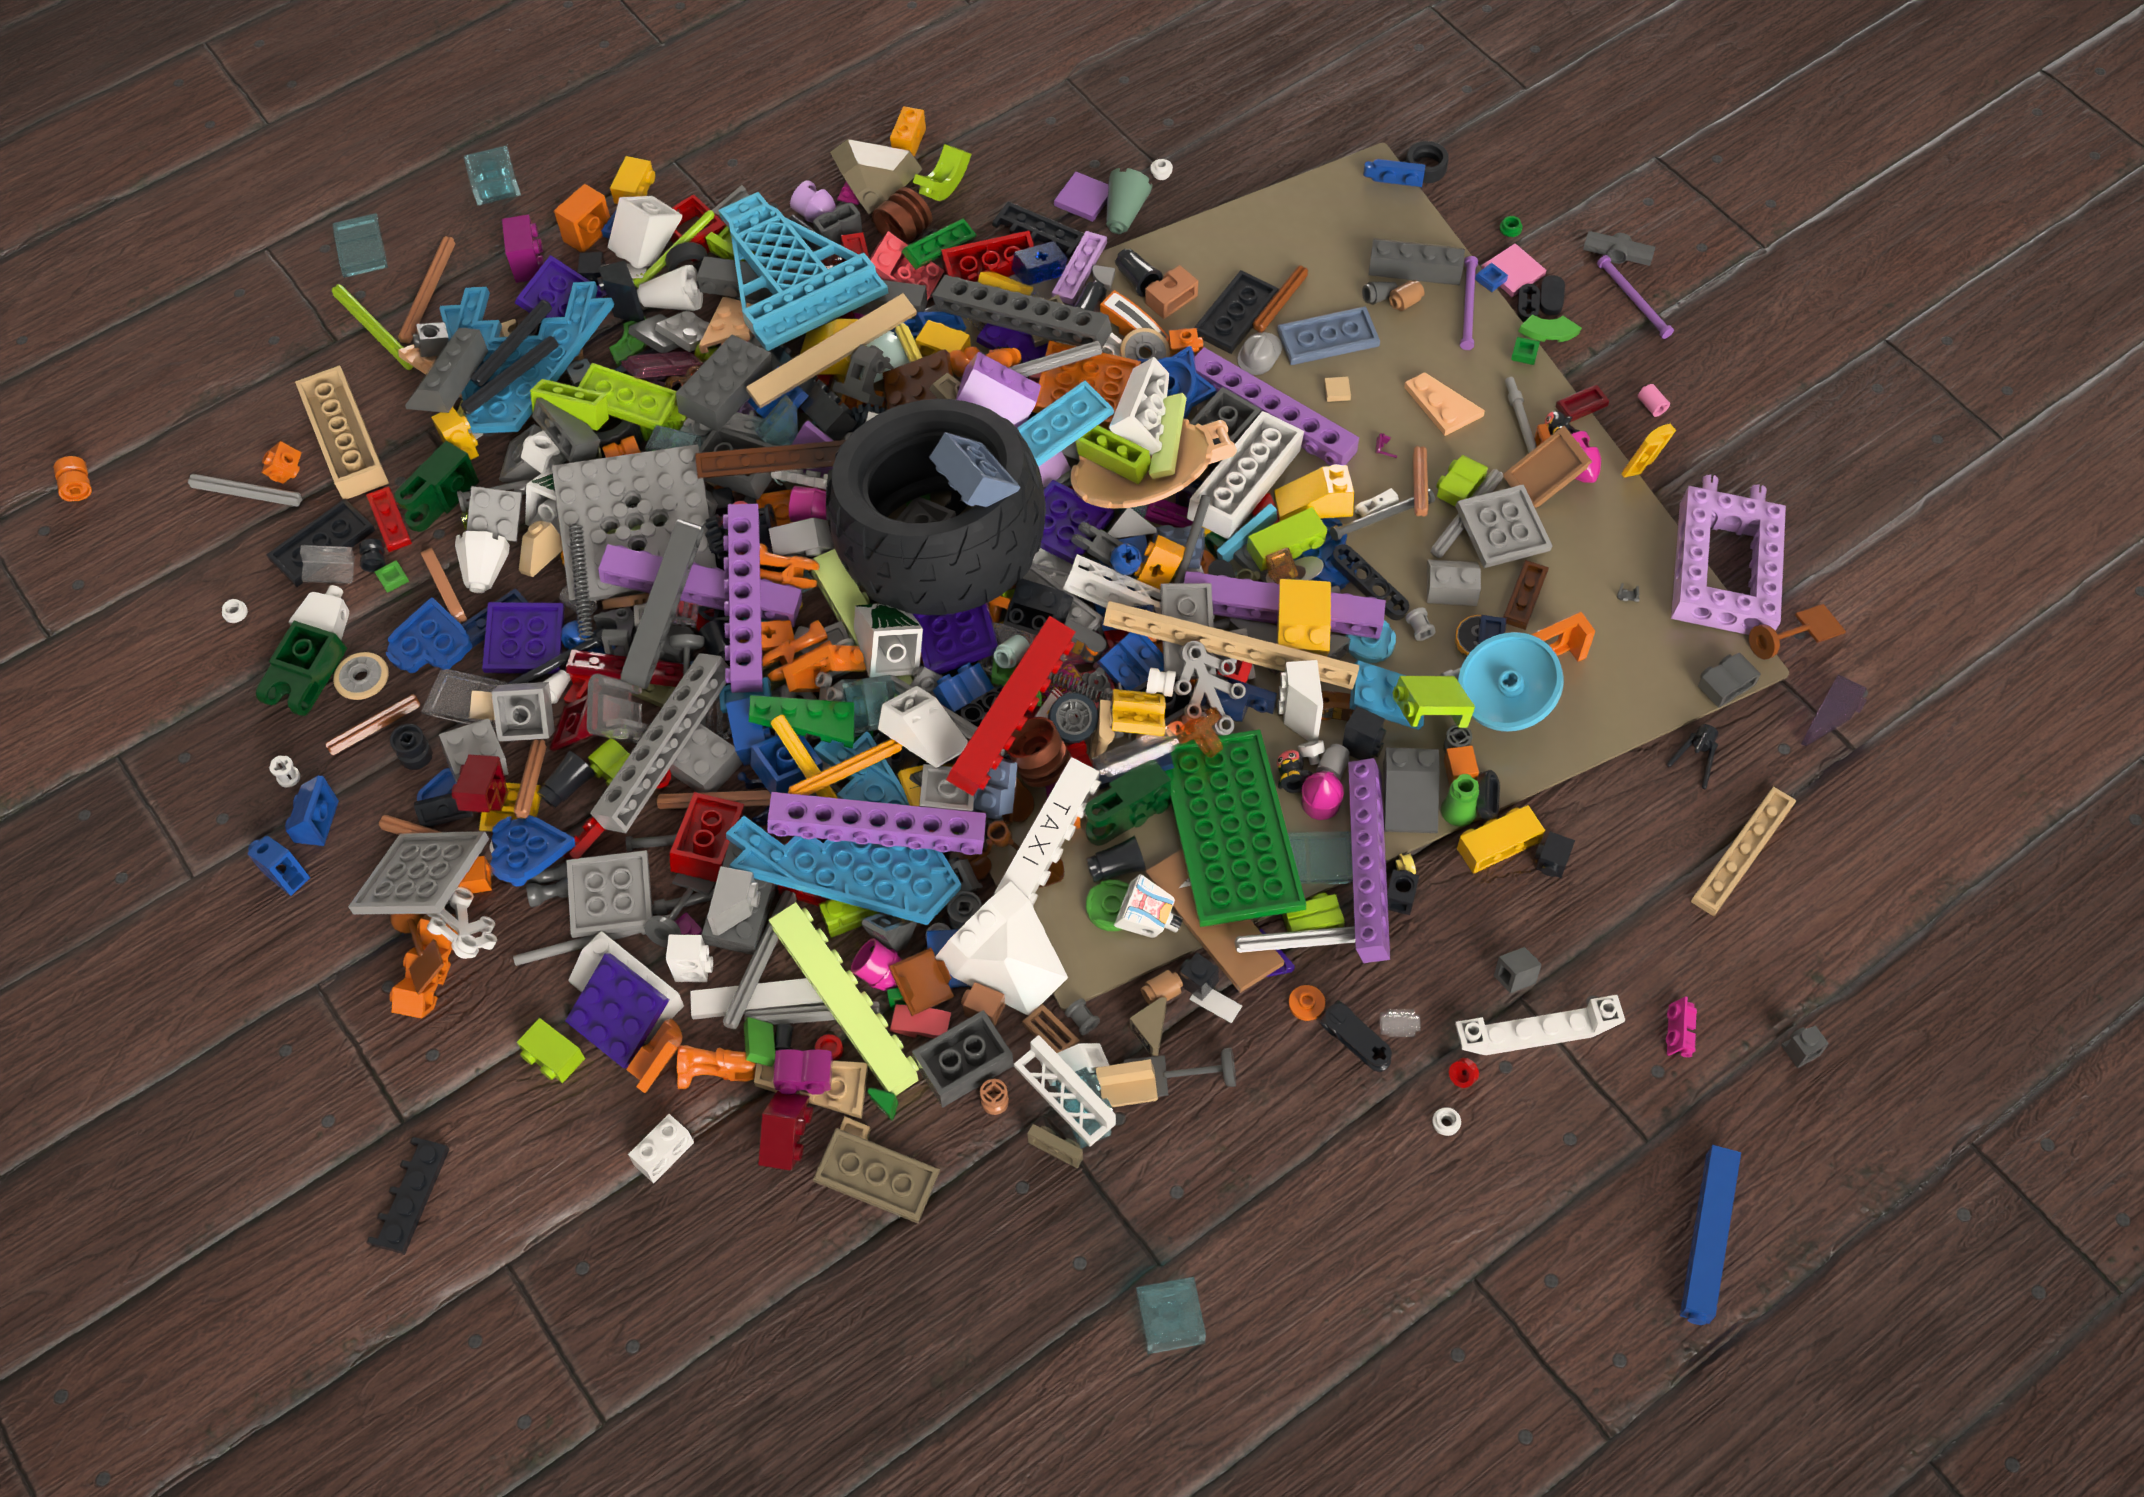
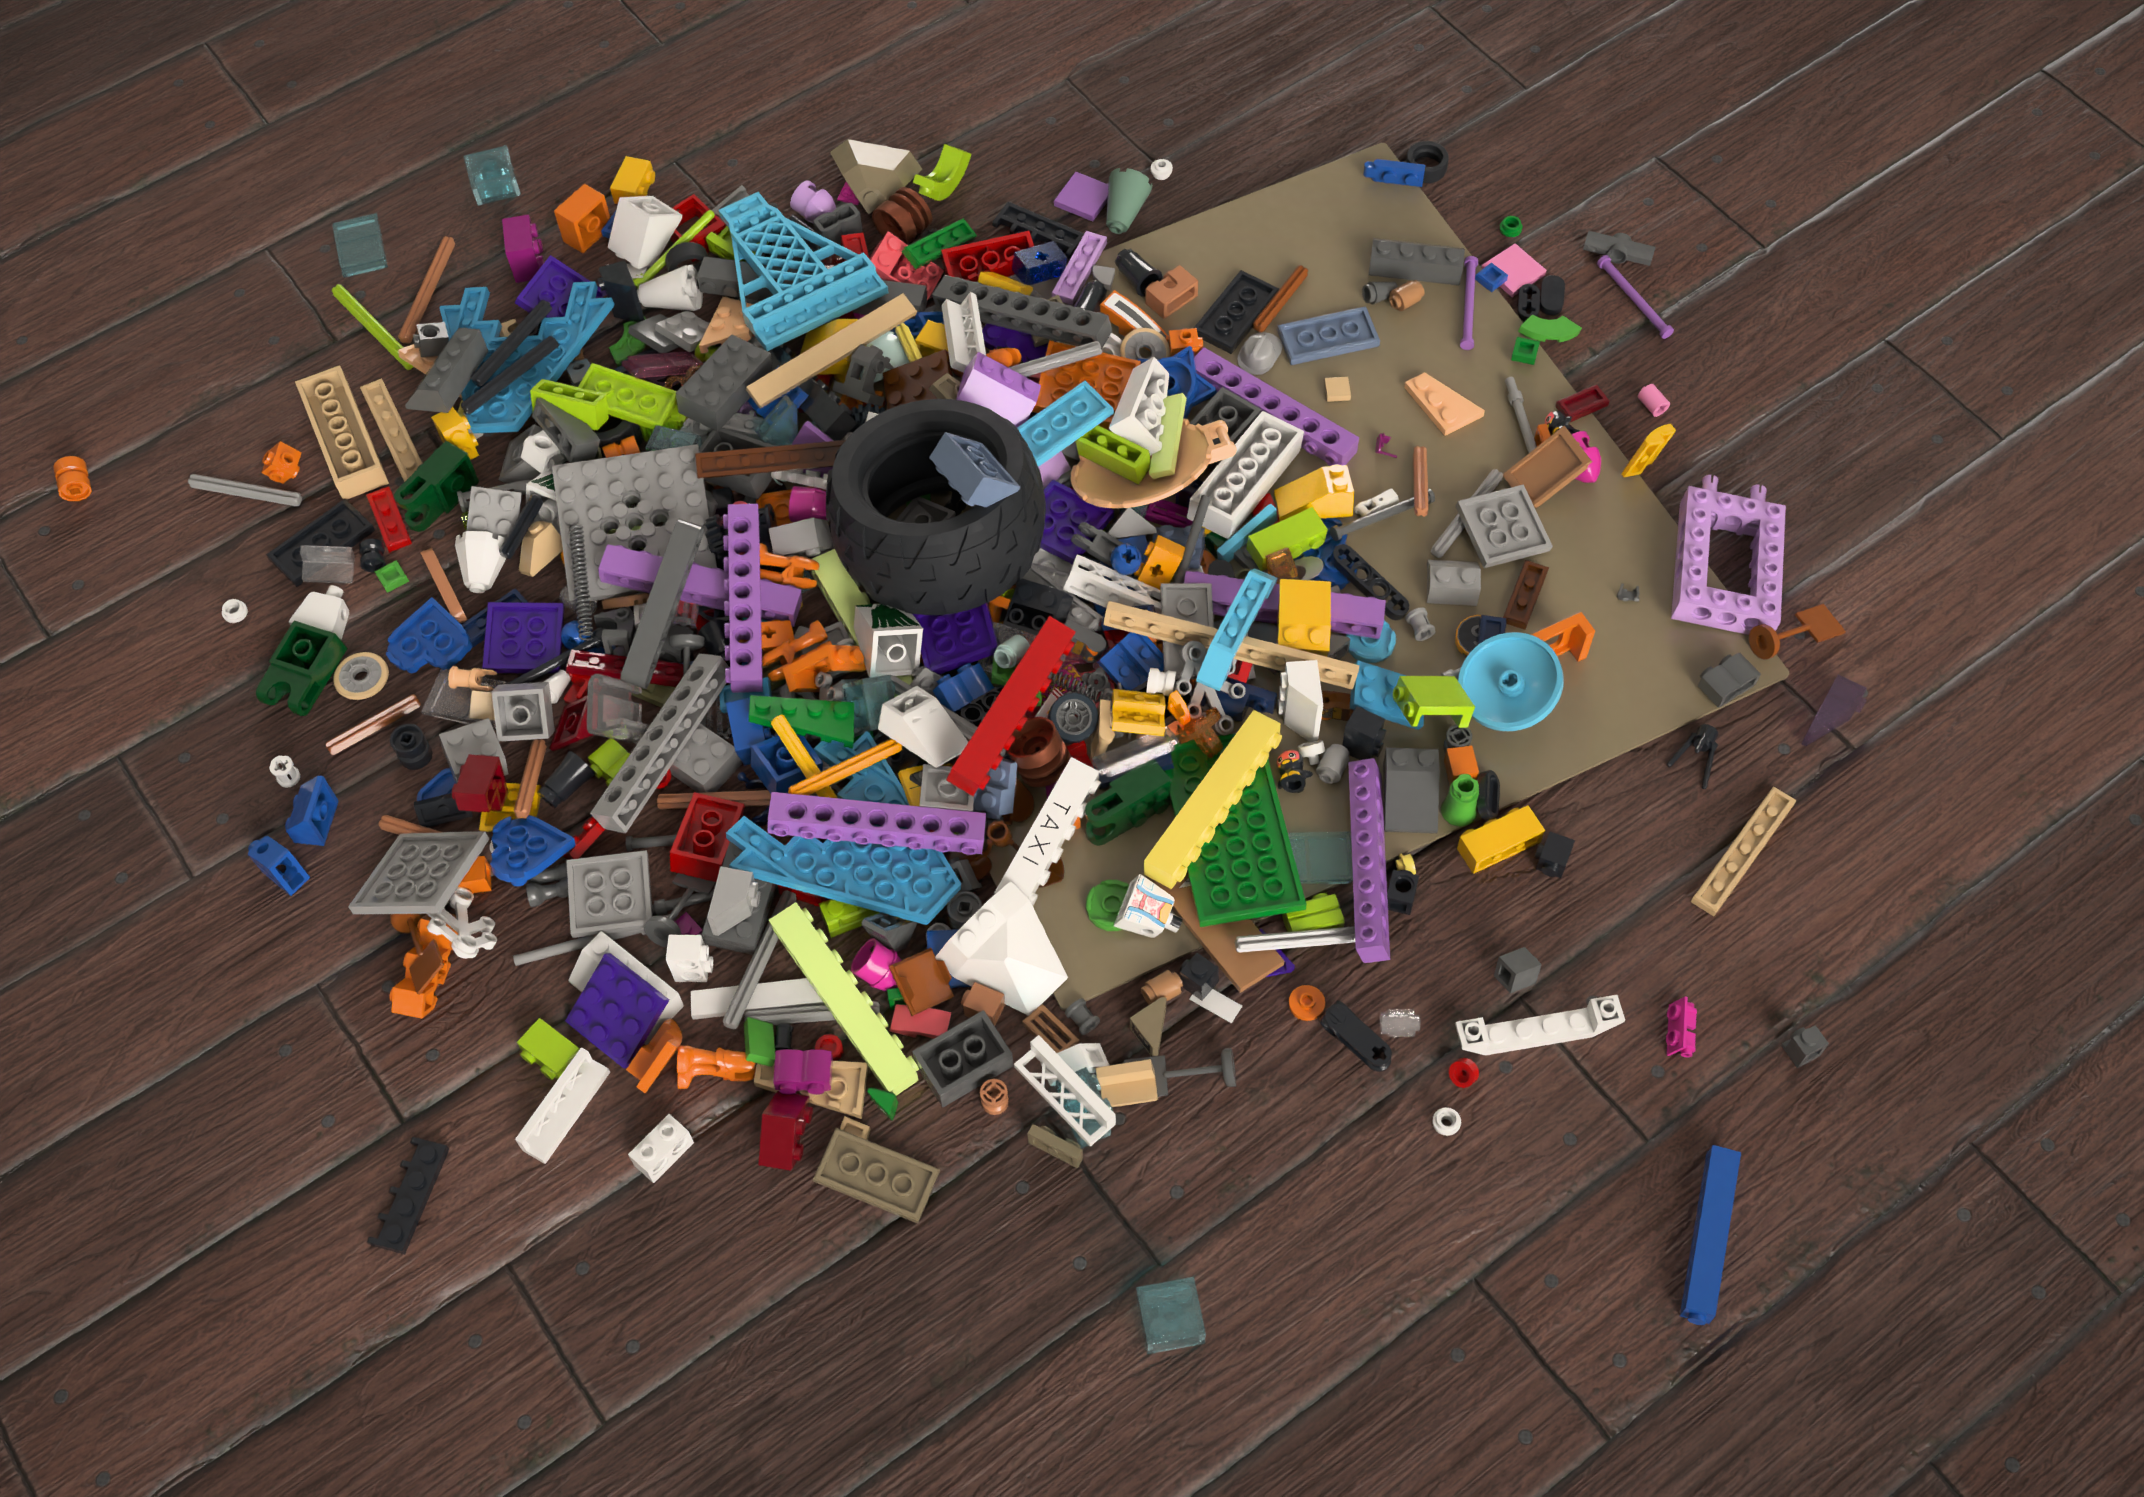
black brick [577,252,606,287] -> none
light orange brick [890,106,926,157] -> none
black plant [1086,836,1146,882] -> none
dark pink helmet [1302,771,1344,820] -> none
lime brick [1436,455,1488,507] -> none
none -> tan tile [360,378,423,482]
none -> light nougat piece [448,666,497,691]
none -> black axle [499,495,543,559]
none -> white fence [515,1047,610,1164]
none -> white fence [942,292,986,373]
none -> light yellow brick [1144,710,1282,889]
none -> light orange tile [1167,690,1191,726]
none -> medium azure slope [1196,568,1278,691]

